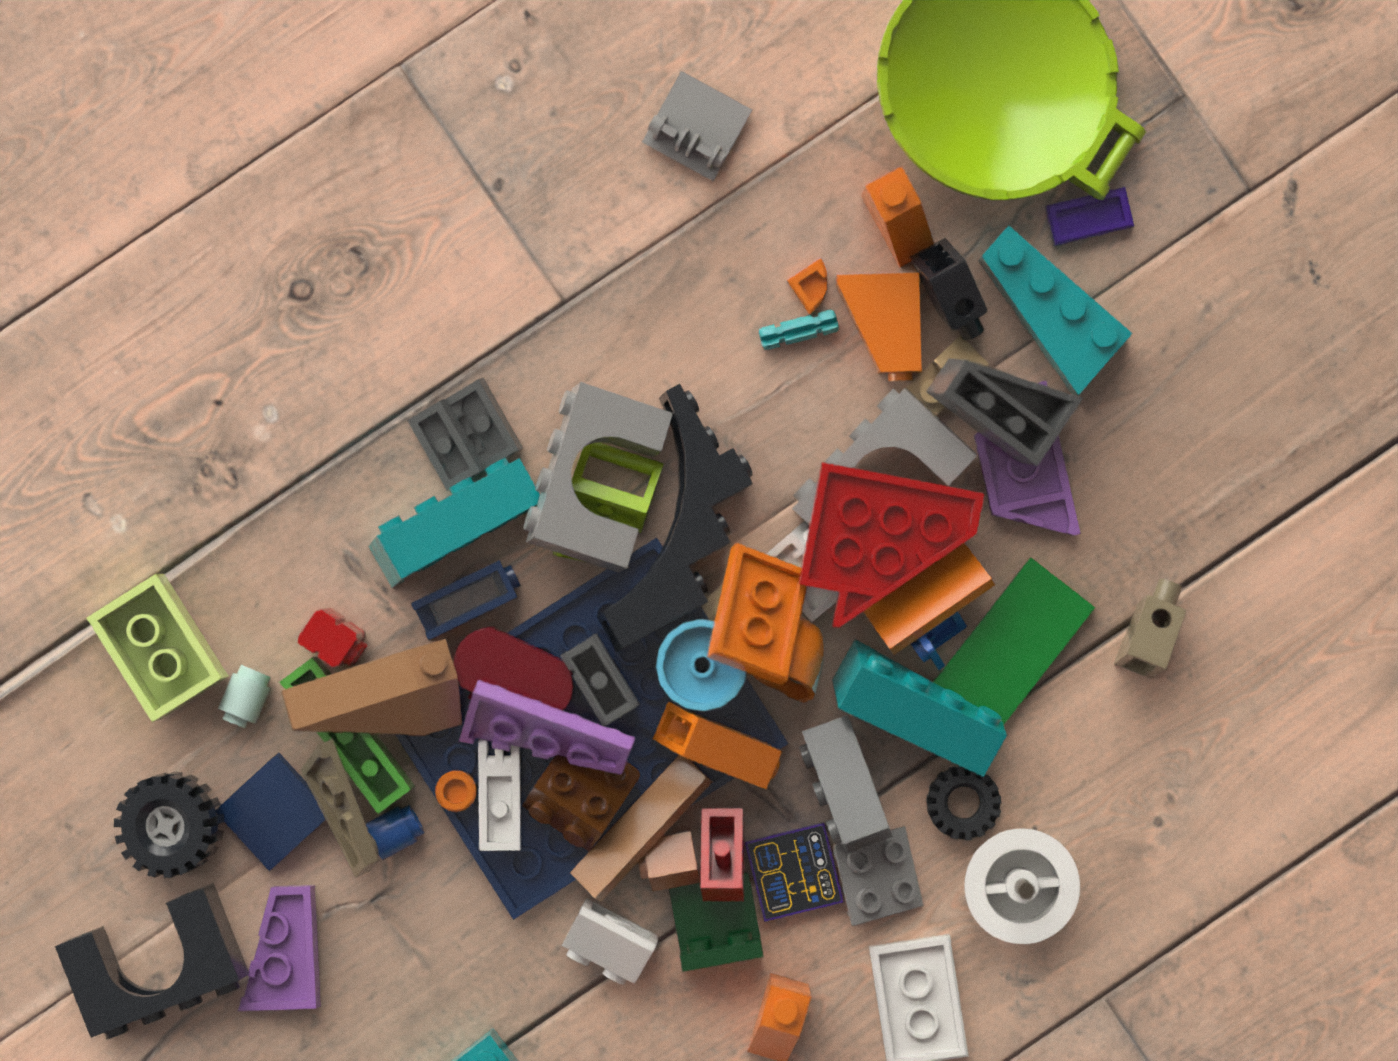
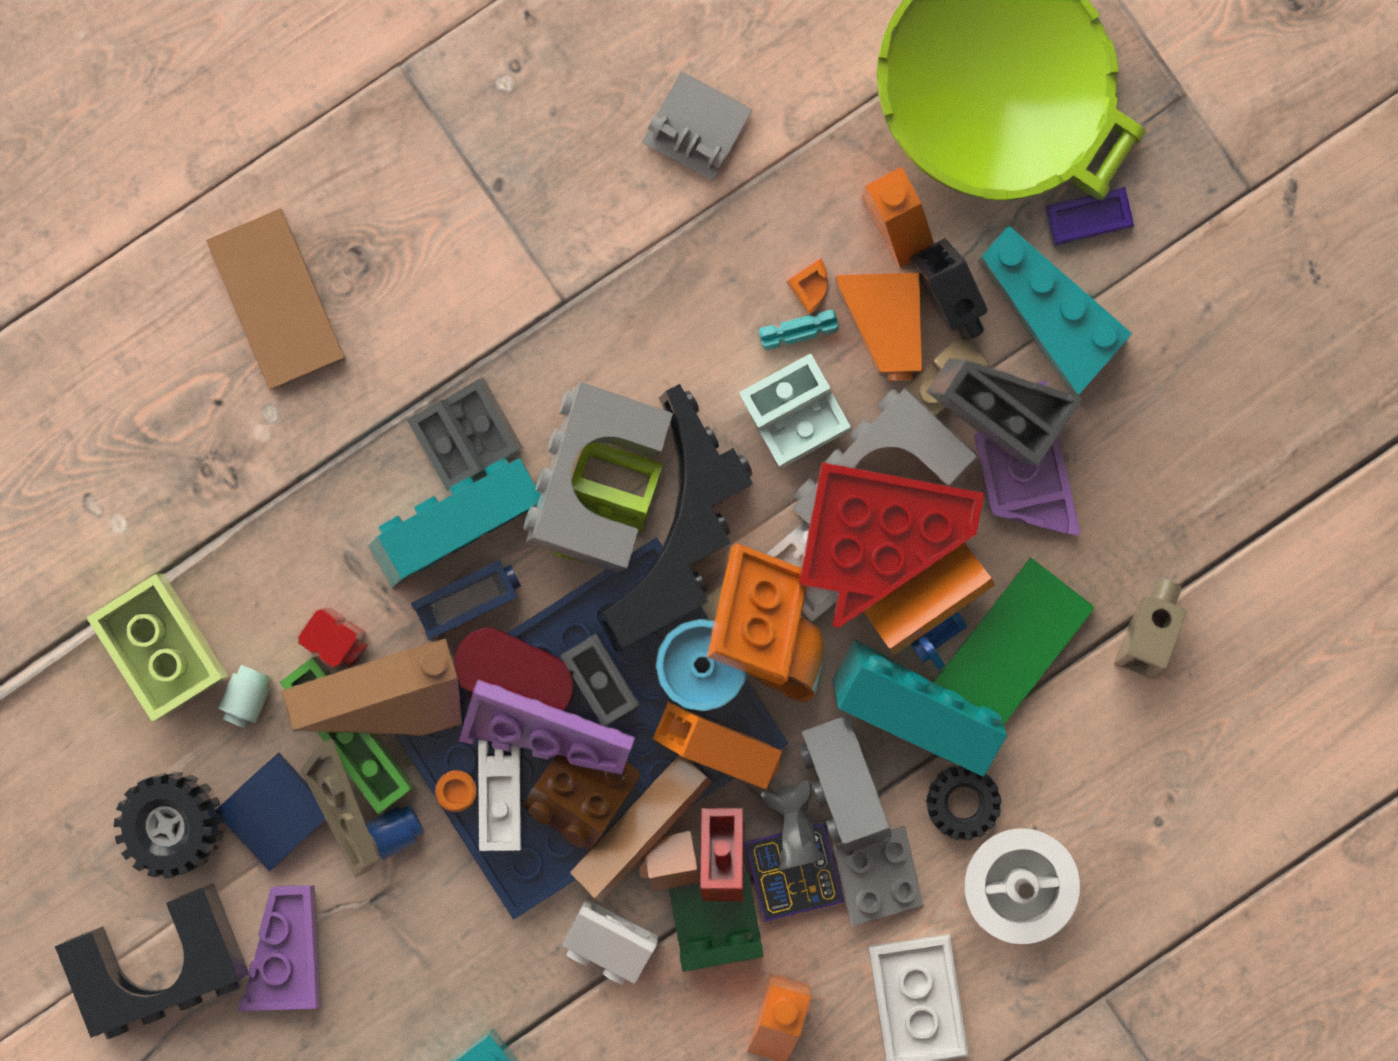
none -> medium nougat tile [206,208,345,390]
none -> light aqua brick [739,353,852,469]
none -> dark grey animal [761,781,824,870]

